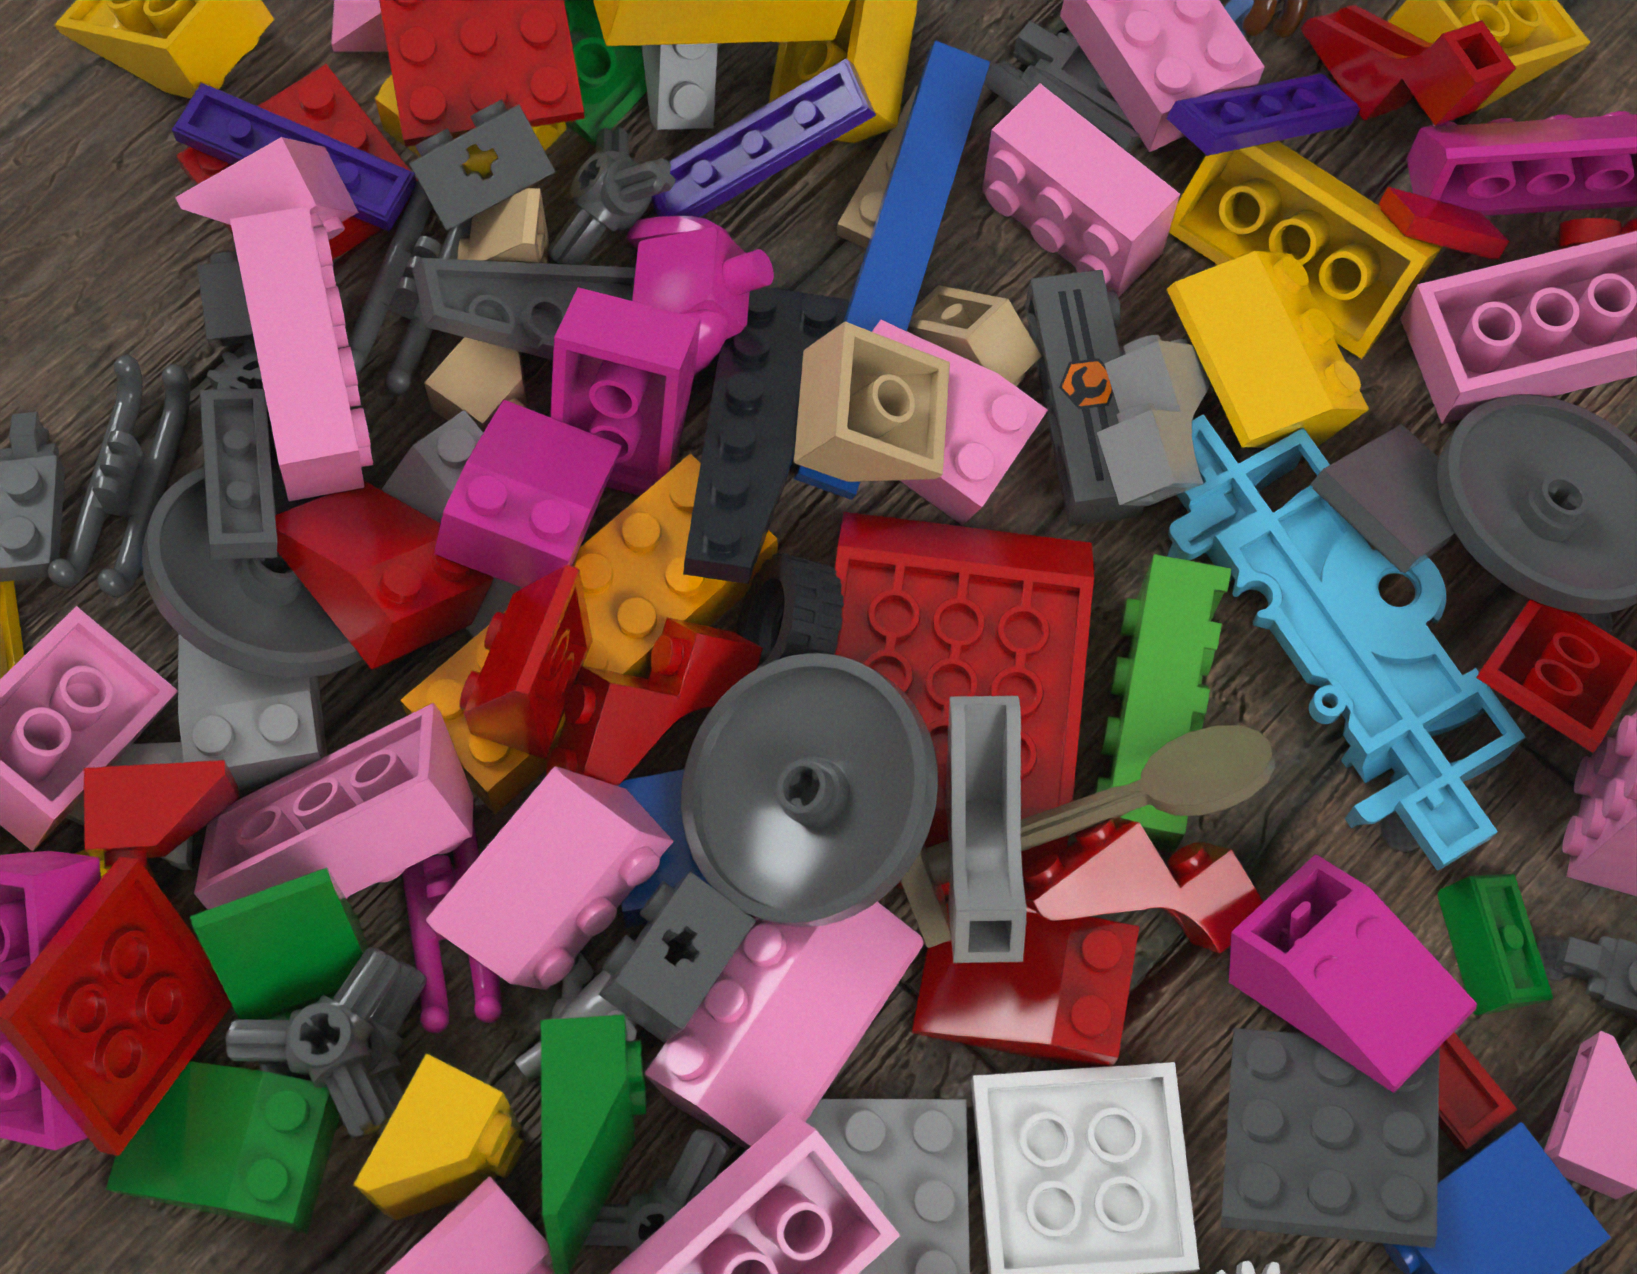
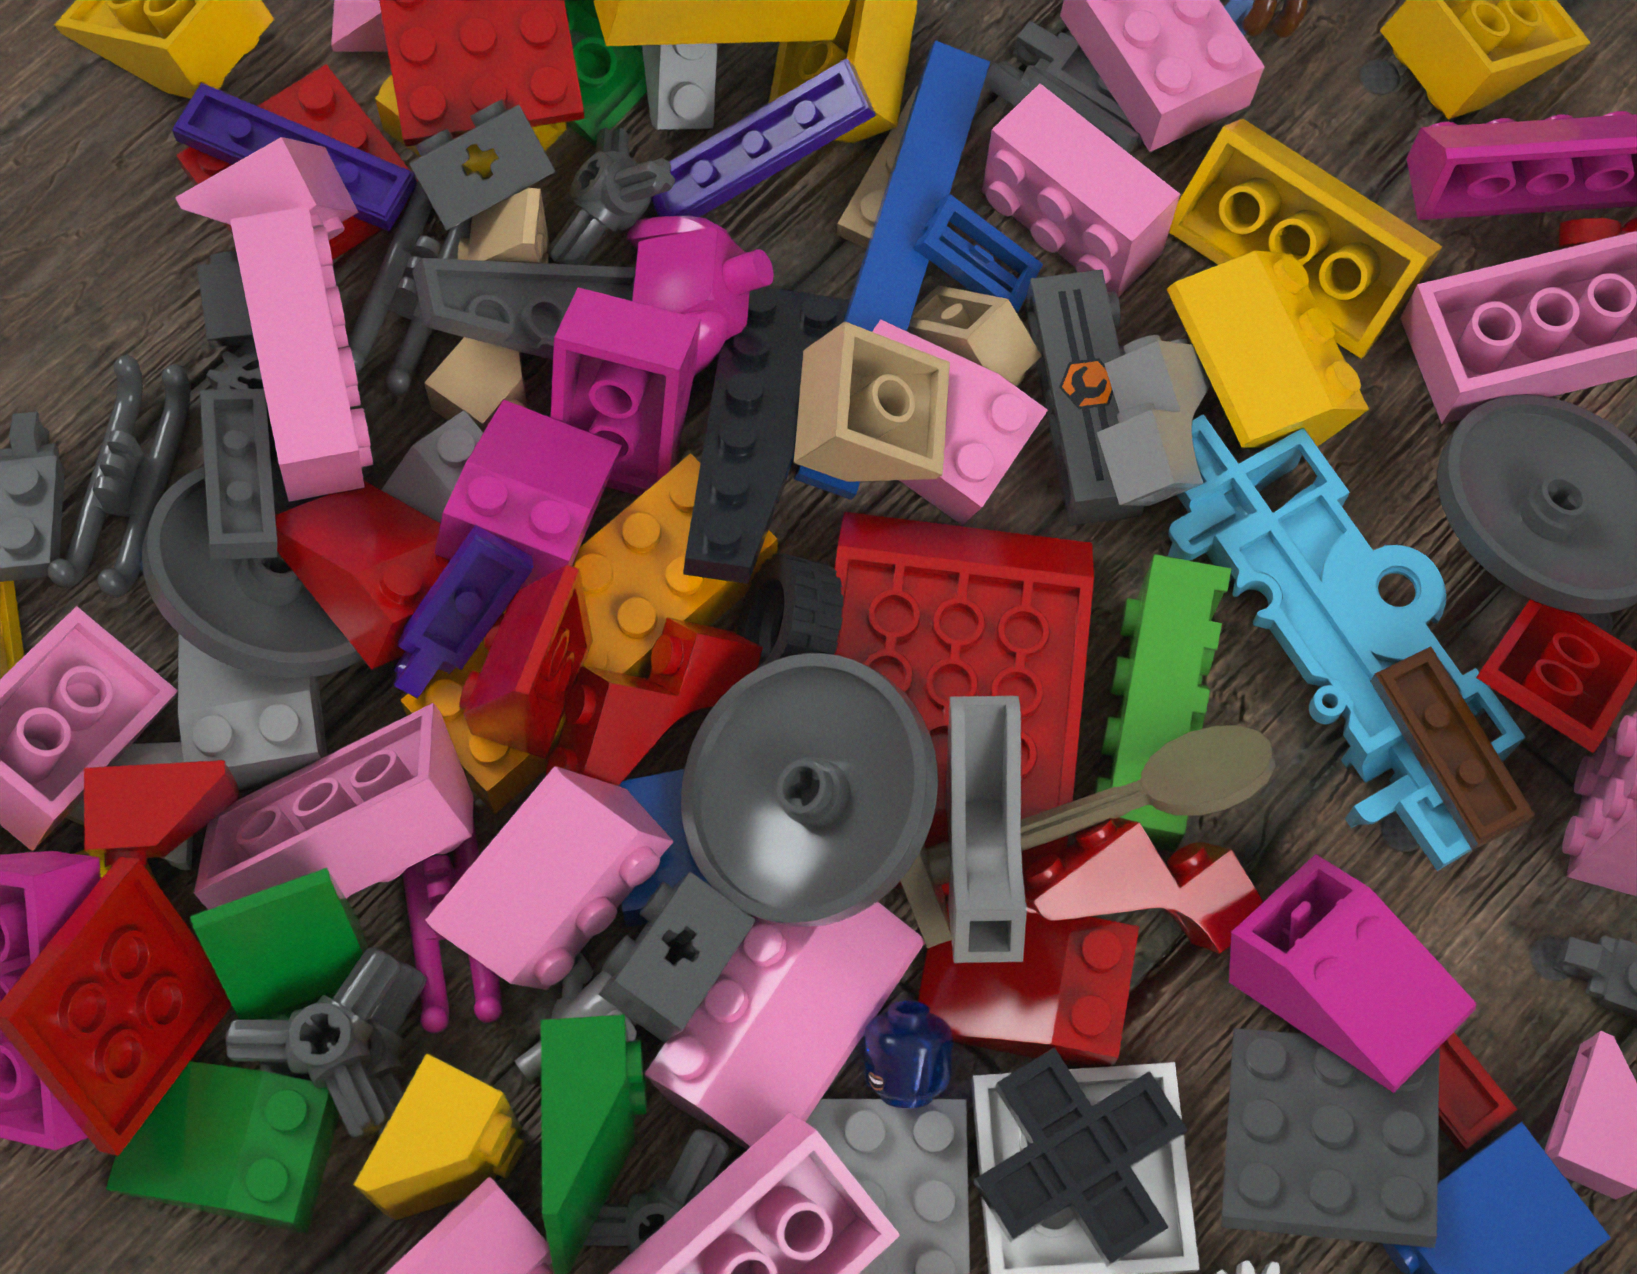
dark purple tile [1166,73,1360,156] -> none
red arch [1300,5,1516,126] -> none
dark grey tile [1310,424,1457,573] -> none
red tile [1378,187,1509,260] -> none
green slope [1438,874,1553,1015] -> none
none -> dark purple hinge [394,525,534,699]
none -> clear blue head [864,1001,953,1109]
none -> blue tile [913,194,1043,313]
none -> black plate [973,1047,1188,1267]
none -> reddish brown tile [1370,646,1535,850]

